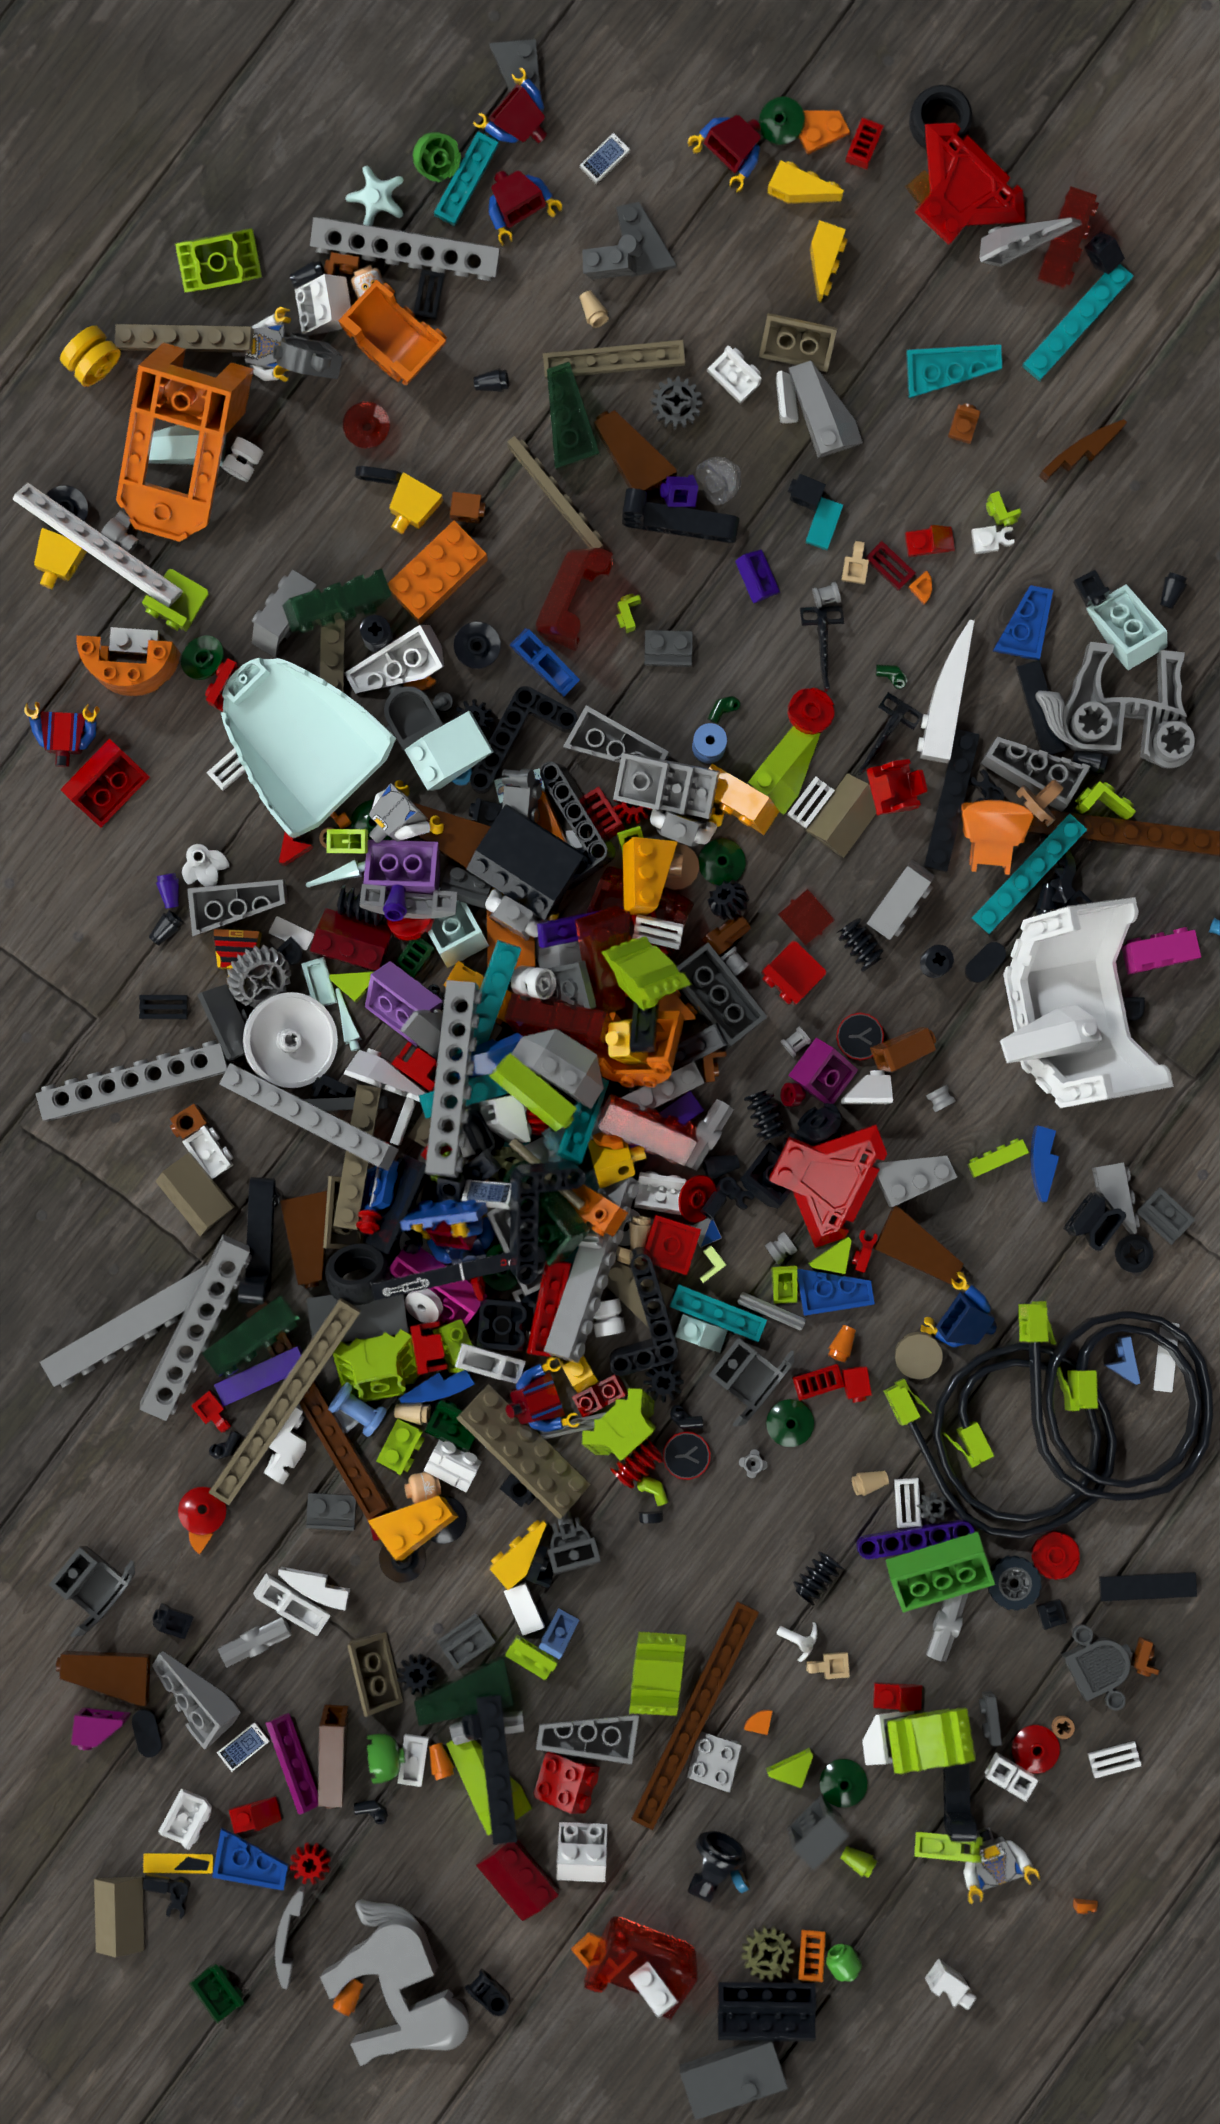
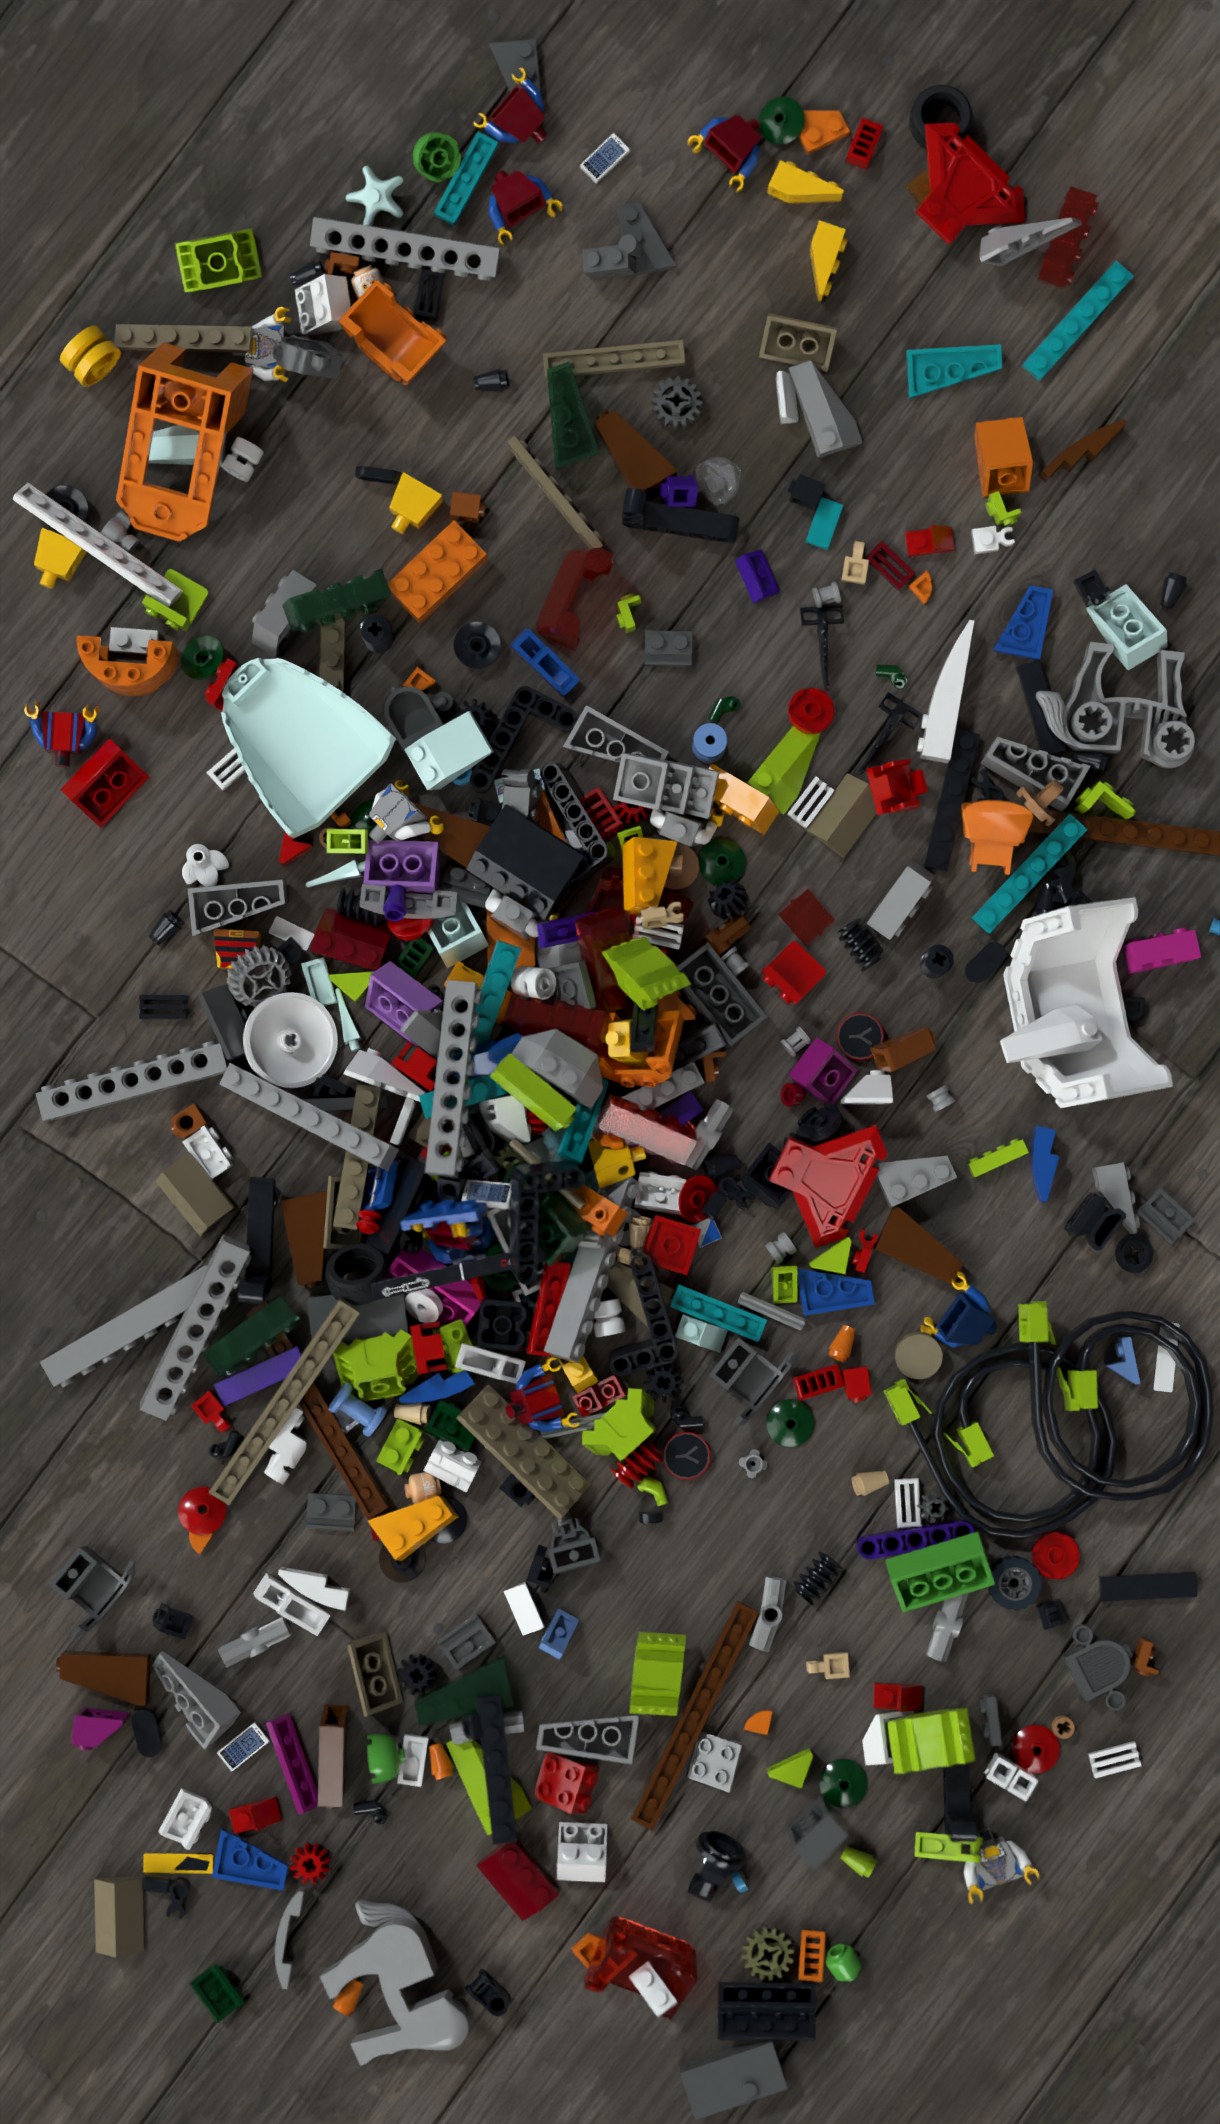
dark purple cone [155,873,179,908] -> none
clear red dish [343,402,390,449] -> none
white wedge [344,625,444,693] -> none
yellow slope [489,1519,547,1591] -> none
lime bracket [505,1634,558,1680] -> none
tan cone [580,291,609,328] -> none
yellowish green panel [699,1245,726,1282] -> none
white bracket [707,345,761,404] -> none
black piece [744,1089,787,1142] -> none
white plant [777,1622,818,1662] -> none
white hips [925,1958,976,2010] -> none
dark orange bracket [948,404,981,444] -> none
orange tile [1073,1898,1098,1914] -> none
black brick [1084,231,1125,275] -> none
none -> tan plate [641,902,683,930]
none -> light grey piece [749,1576,786,1652]
none -> orange slope [975,417,1033,497]

